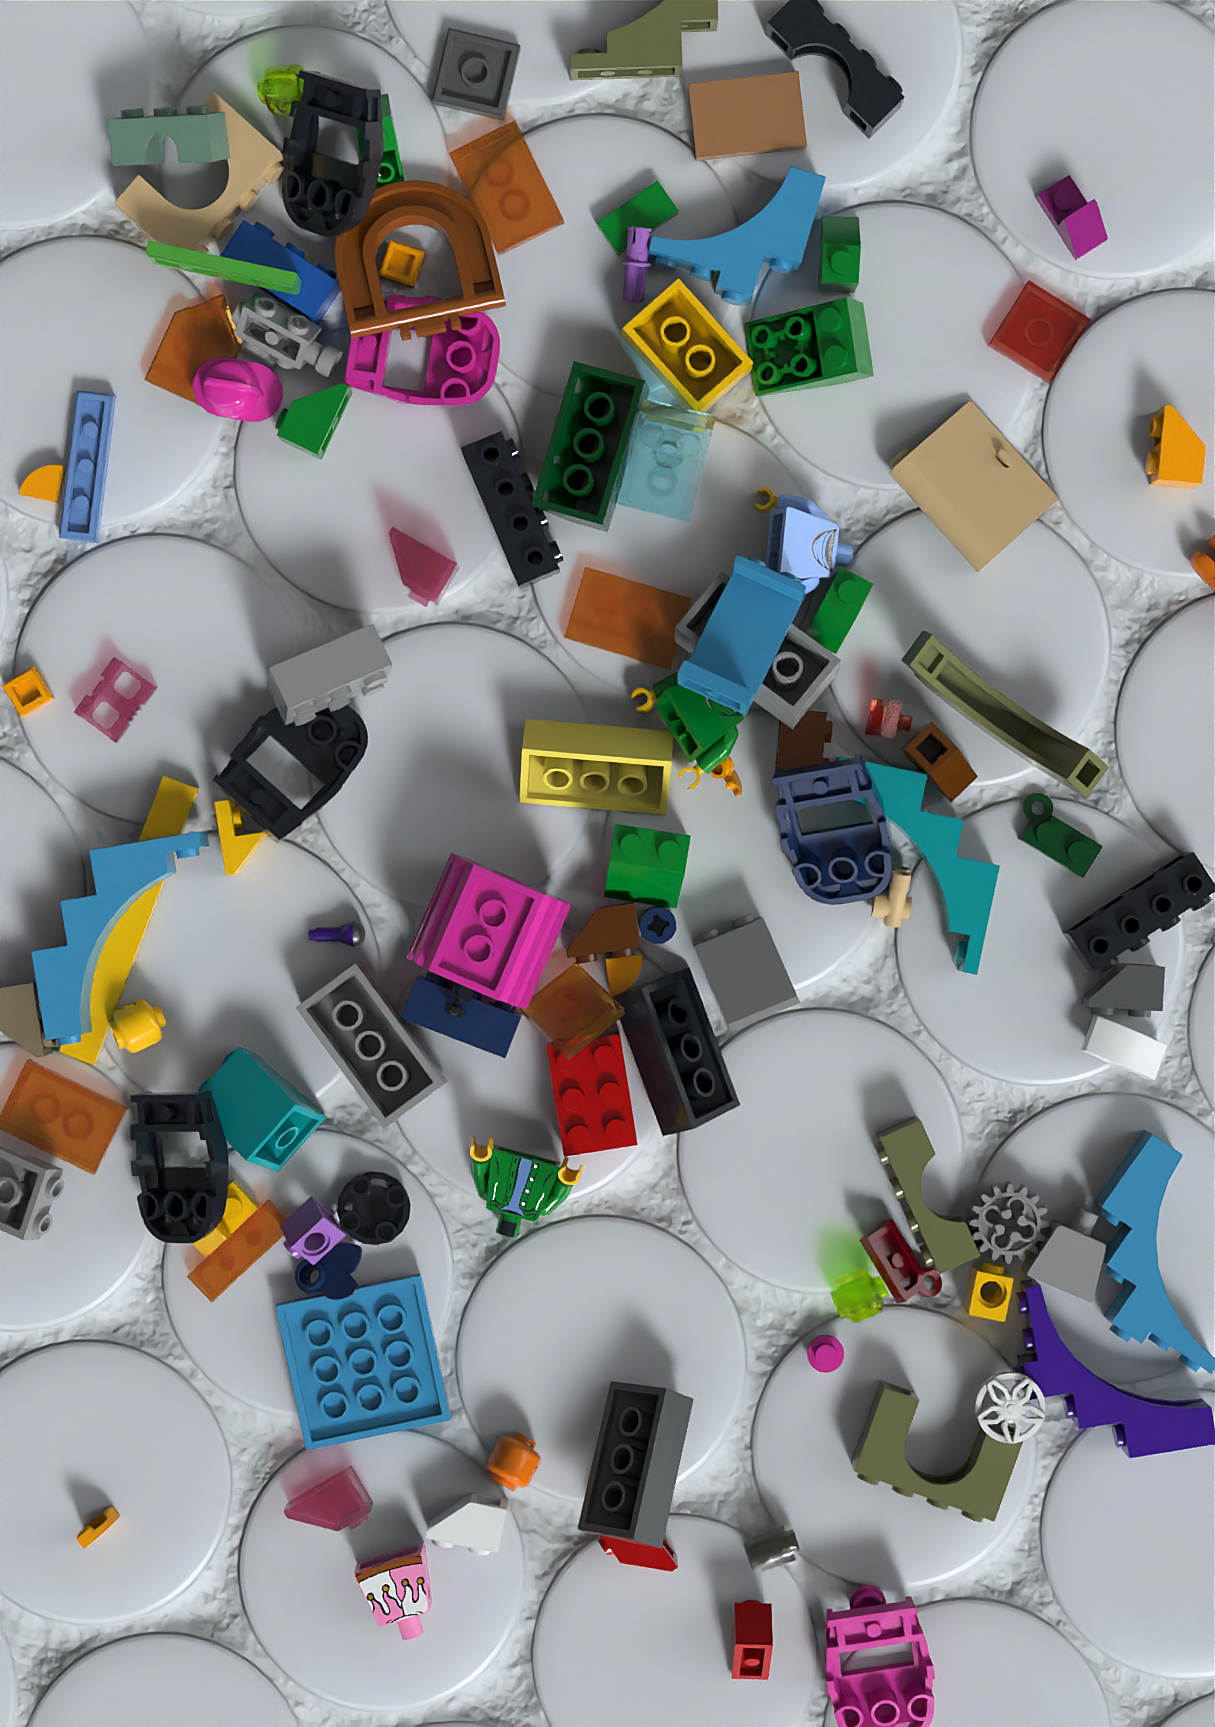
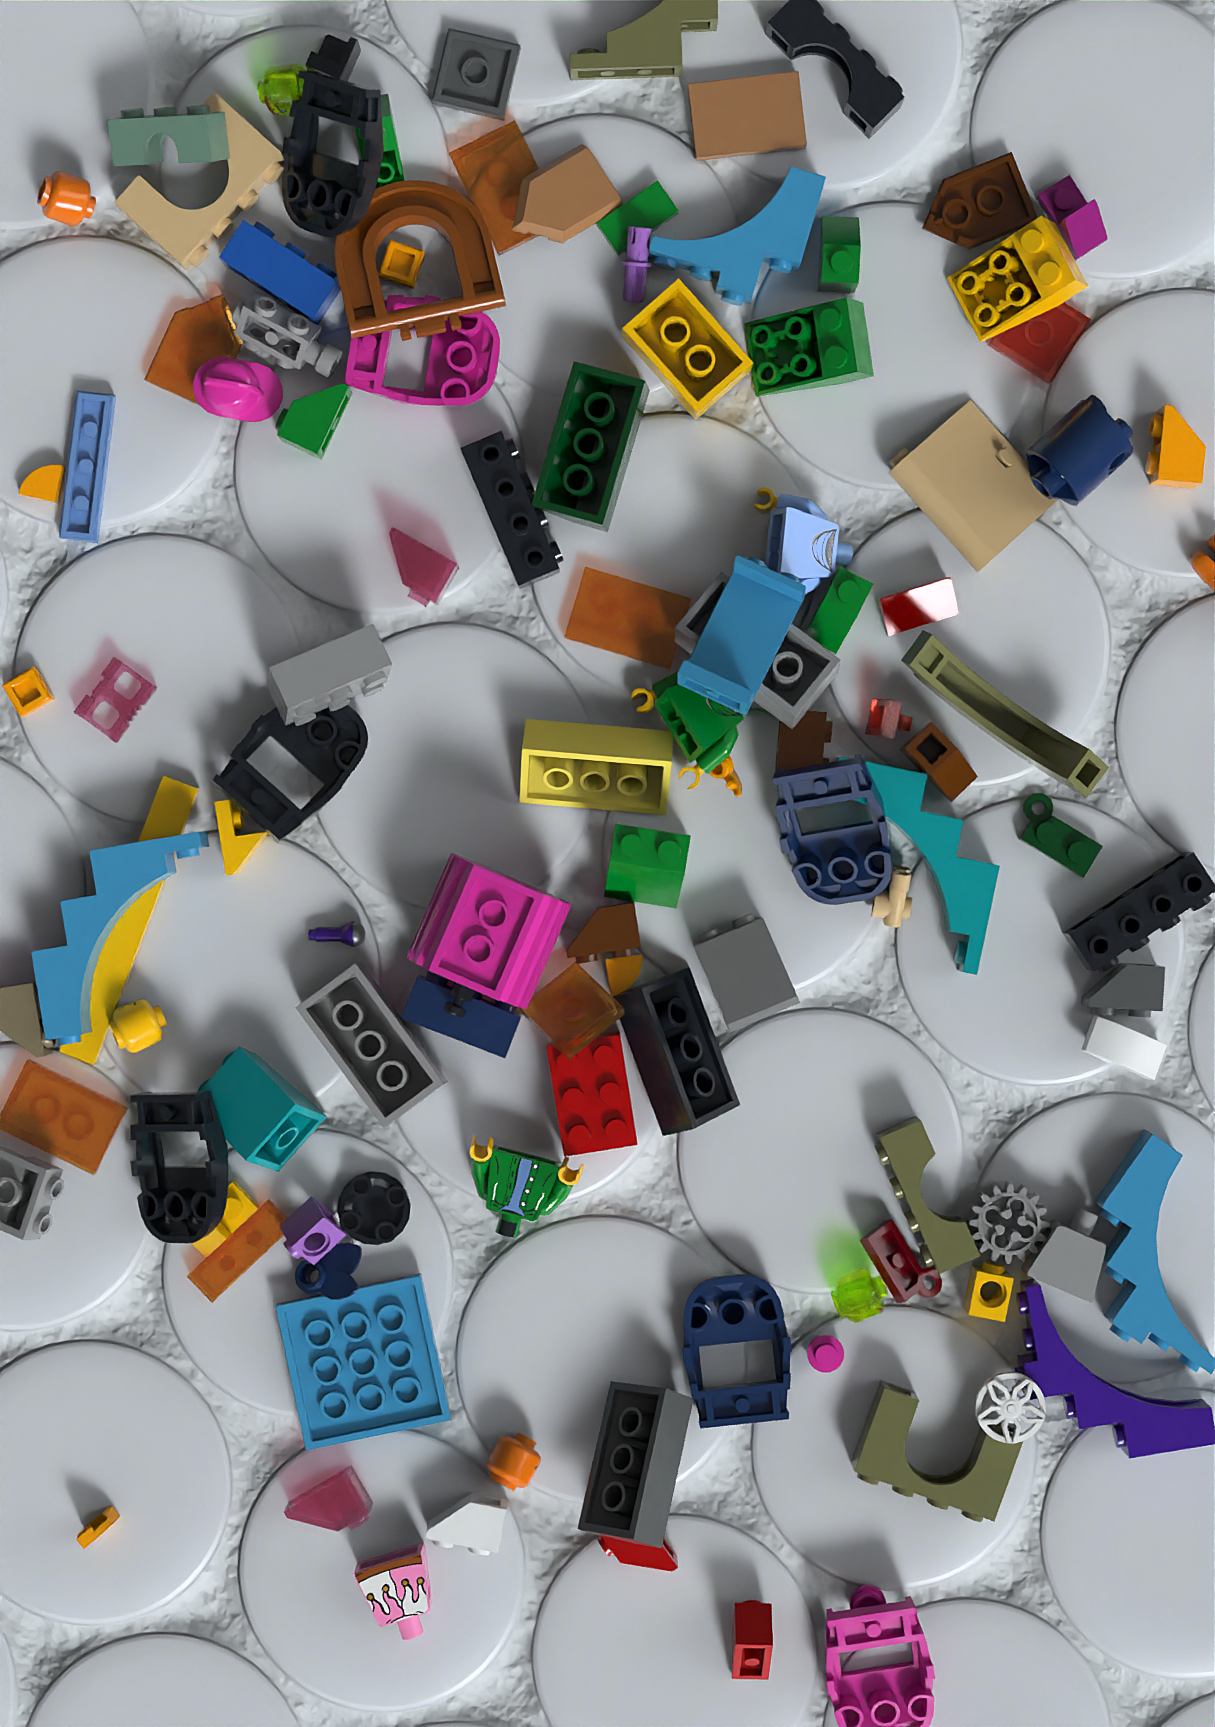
bright green tile [146,241,302,295] -> none
clear light blue slope [618,398,716,522] -> none
dark blue wheel [639,906,676,944] -> none
clear smoke brick [743,1524,800,1572] -> none
none -> orange head [37,171,96,227]
none -> black panel [305,34,361,81]
none -> medium nougat tile [512,144,623,244]
none -> dark blue slope [682,1274,792,1429]
none -> slope [877,577,959,636]
none -> reddish brown tile [922,152,1038,250]
none -> yellow slope [947,215,1088,342]
none -> dark blue cylinder [1026,395,1133,506]

